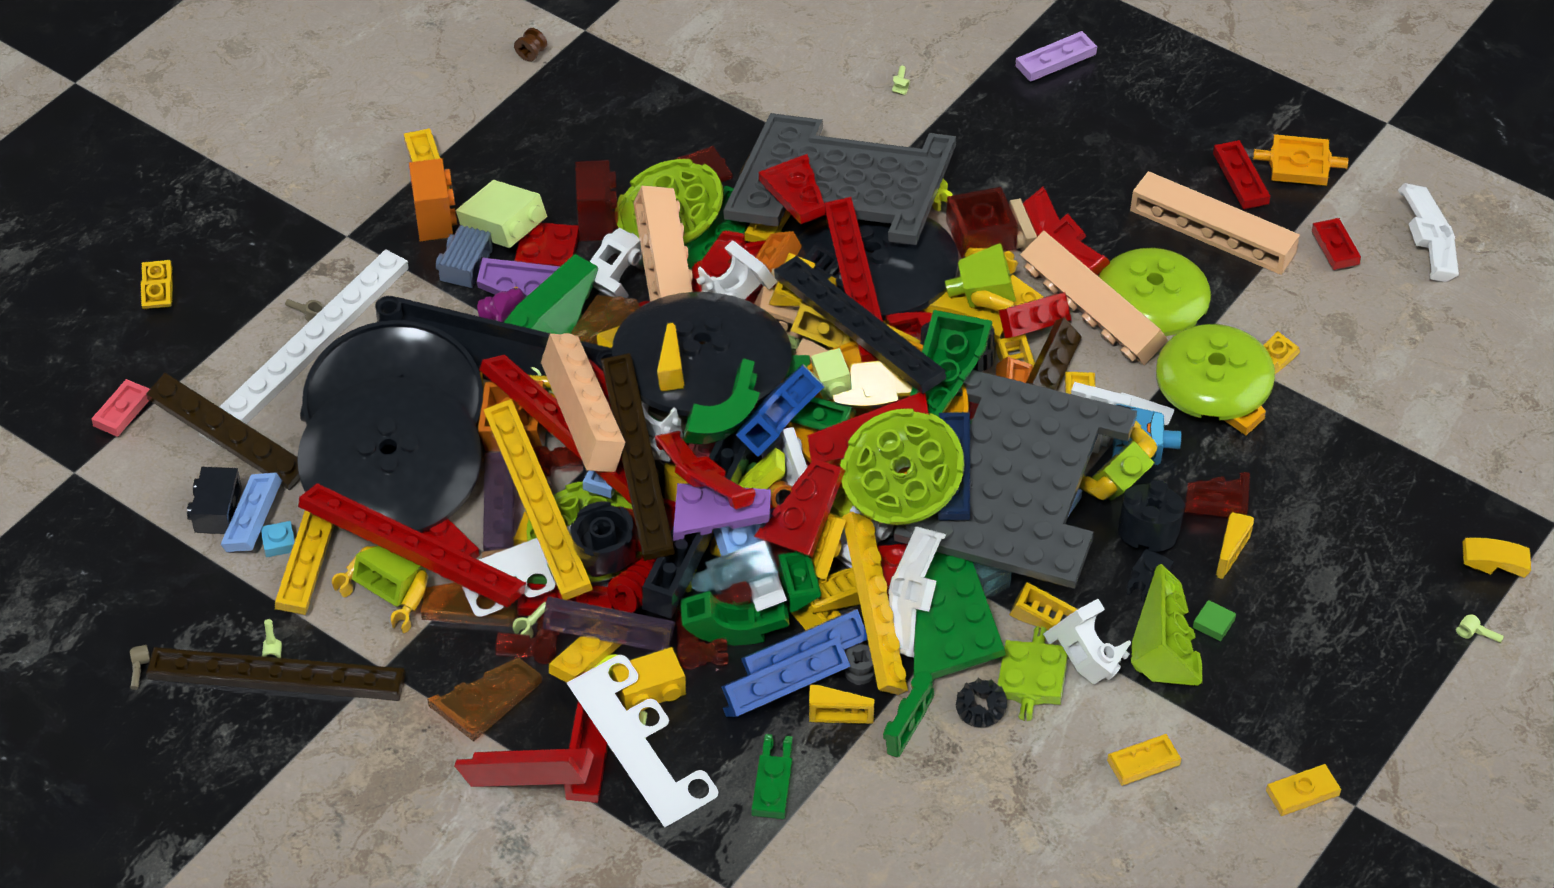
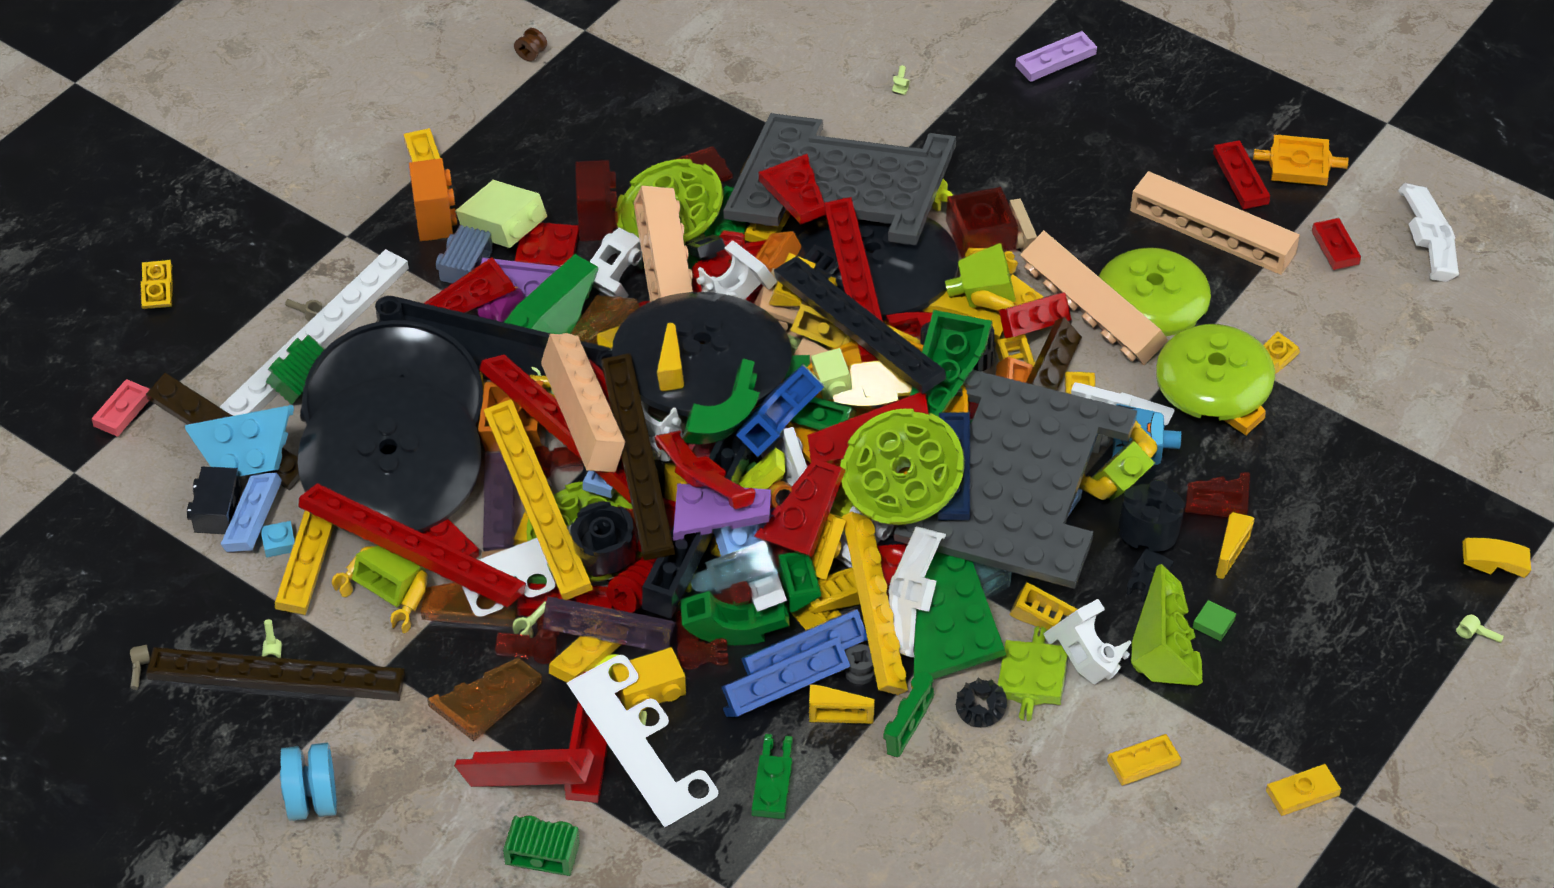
red plate [1023,186,1110,275] -> none
none -> medium azure wing [185,405,294,477]
none -> green brick [266,334,325,404]
none -> medium azure wheel [280,742,337,821]
none -> red wing [424,257,517,313]
none -> green brick [503,815,580,876]
none -> black plate [685,234,725,260]

